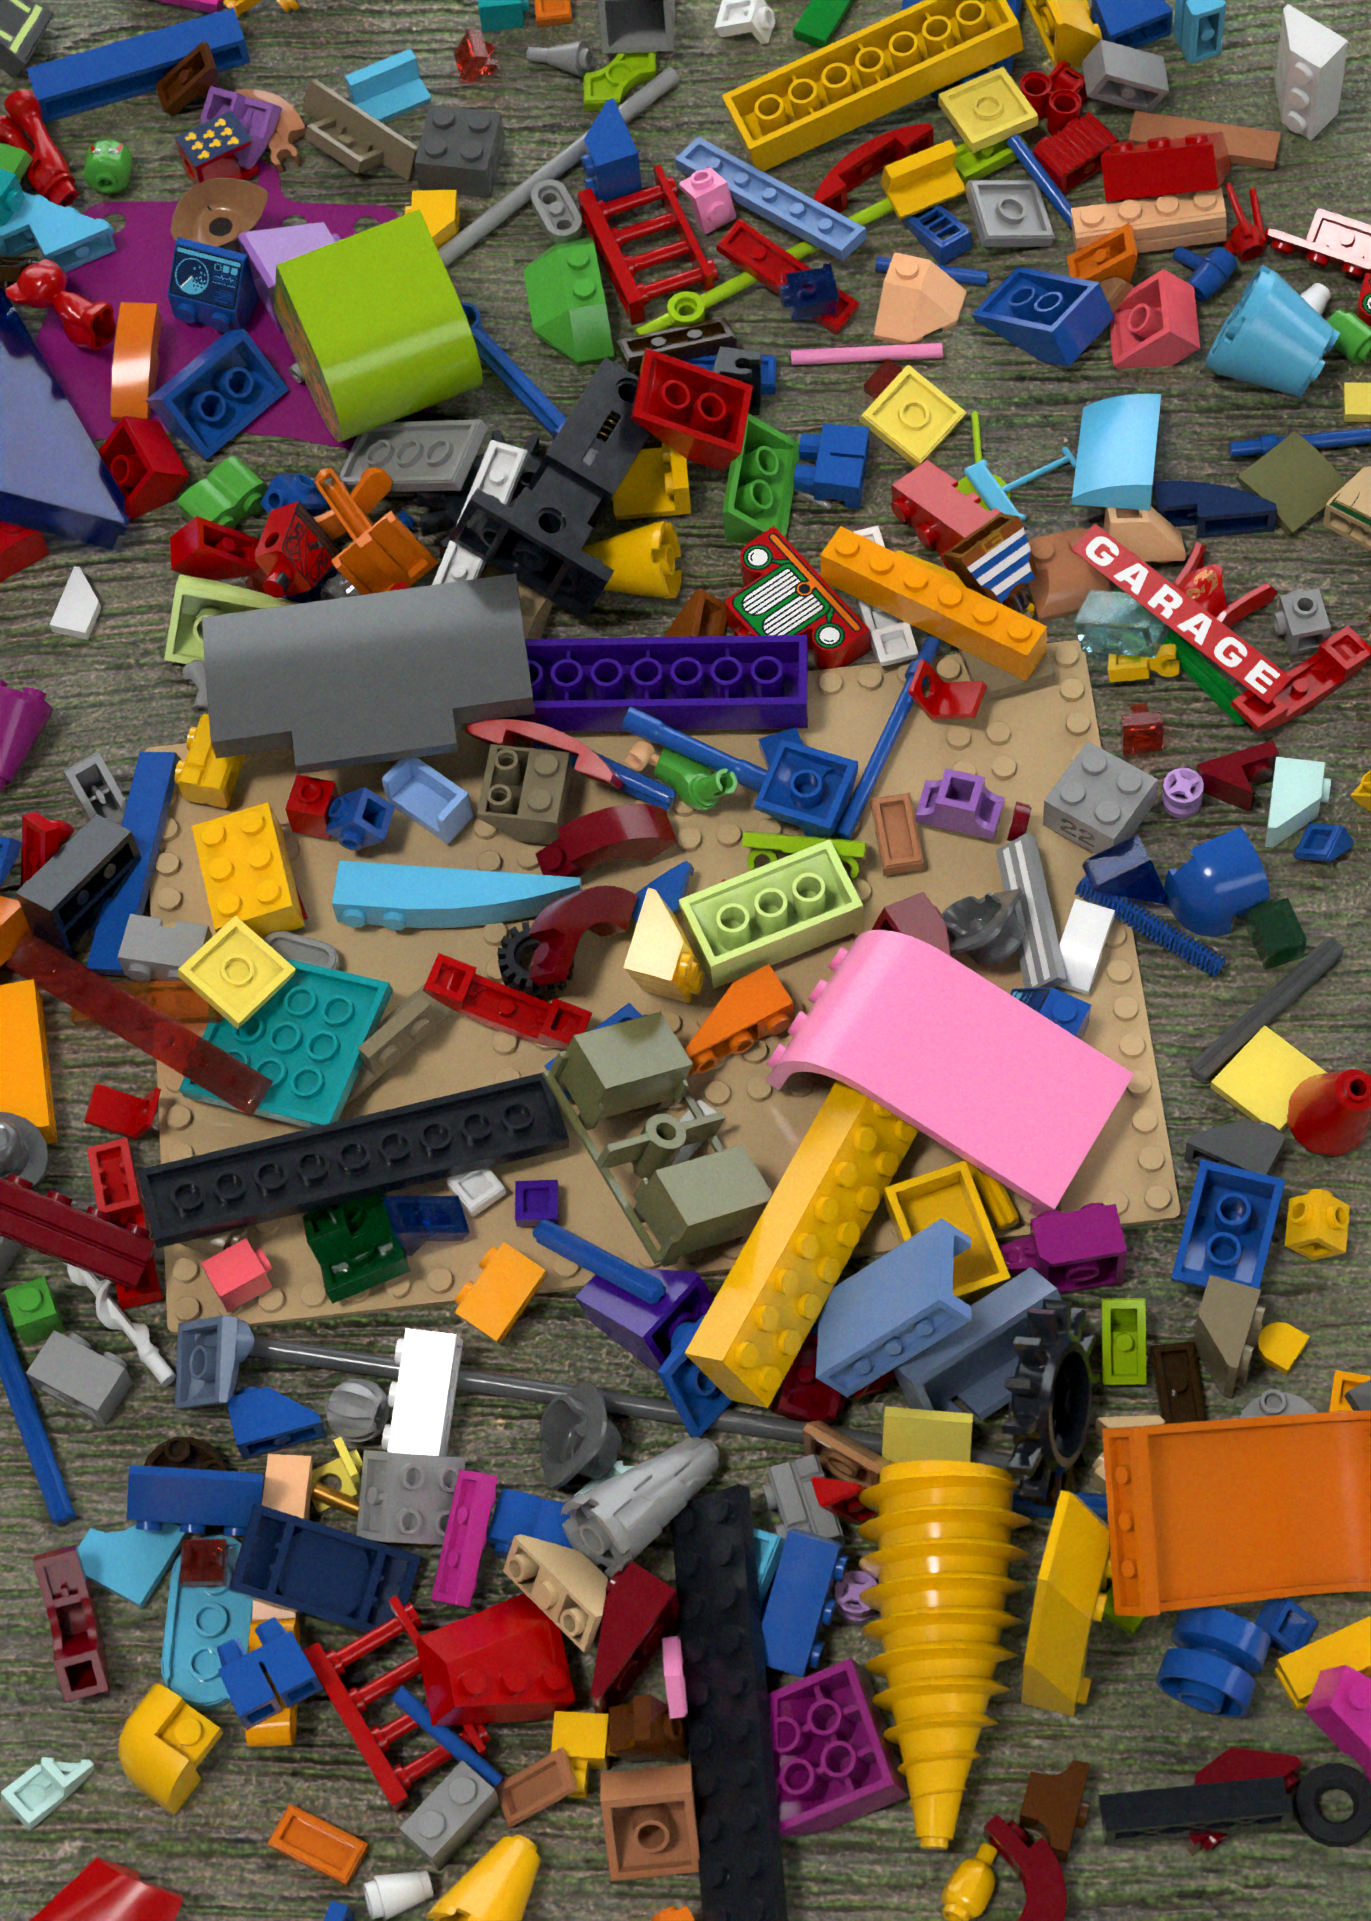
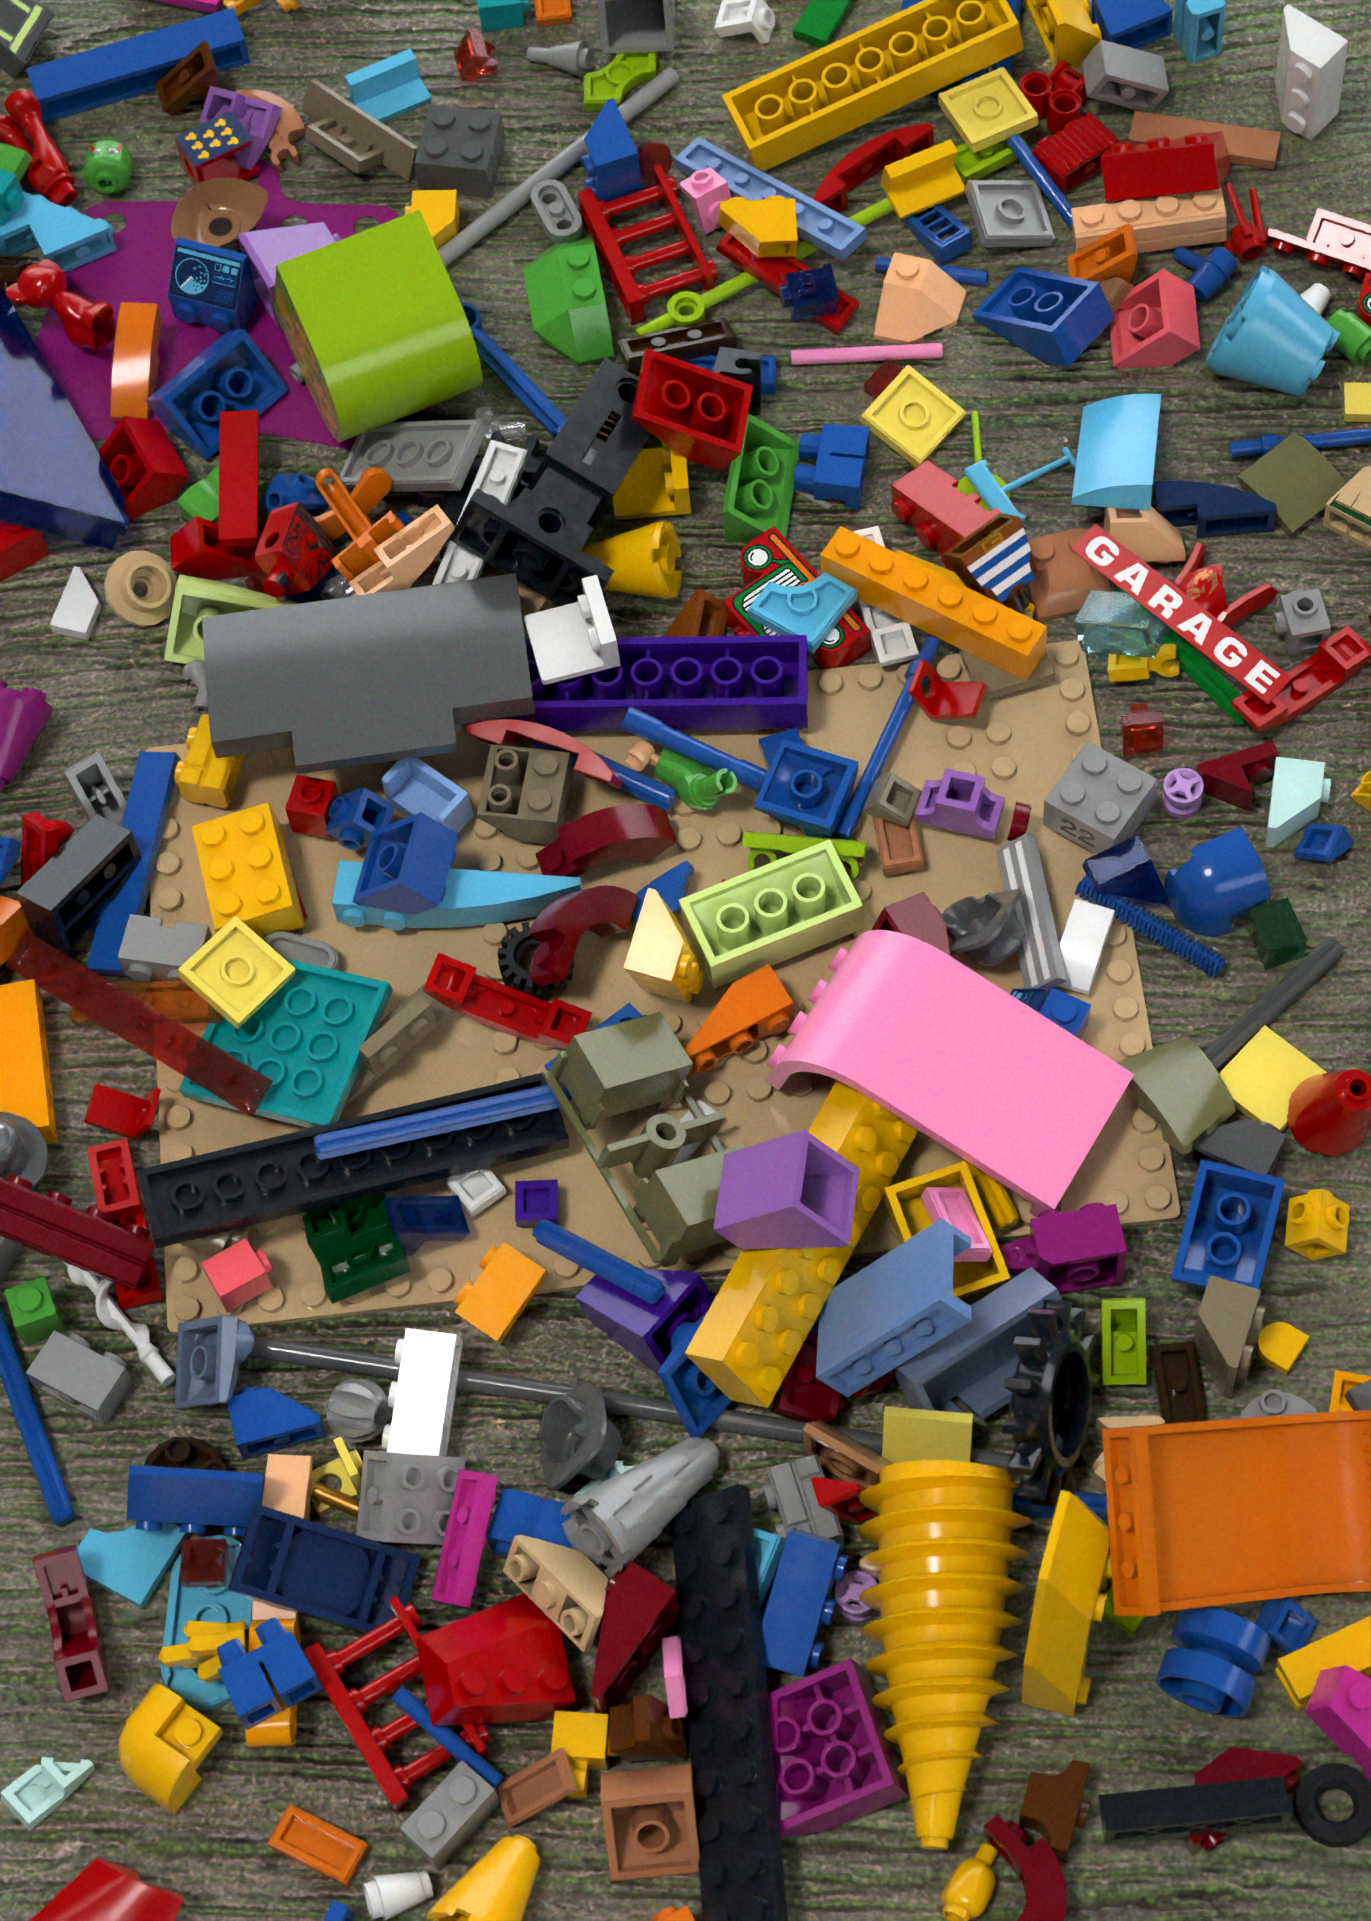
none -> tan piece [104,550,177,627]
none -> yellow rock [158,1620,249,1684]
none -> red tile [218,410,259,547]
none -> blue axle [314,1085,561,1160]
none -> light nougat slope [348,504,455,596]
none -> blue slope [352,812,459,915]
none -> clear arm [474,406,527,442]
none -> white bracket [524,575,620,685]
none -> clear red tile [637,141,672,179]
none -> medium lavender slope [713,1129,860,1249]
none -> yellow slope [718,195,798,258]
none -> medium azure tile [747,572,858,653]
none -> dark tan slope [862,771,922,826]
none -> bright pink tile [921,1187,993,1262]
none -> olive slope [1116,1036,1236,1155]

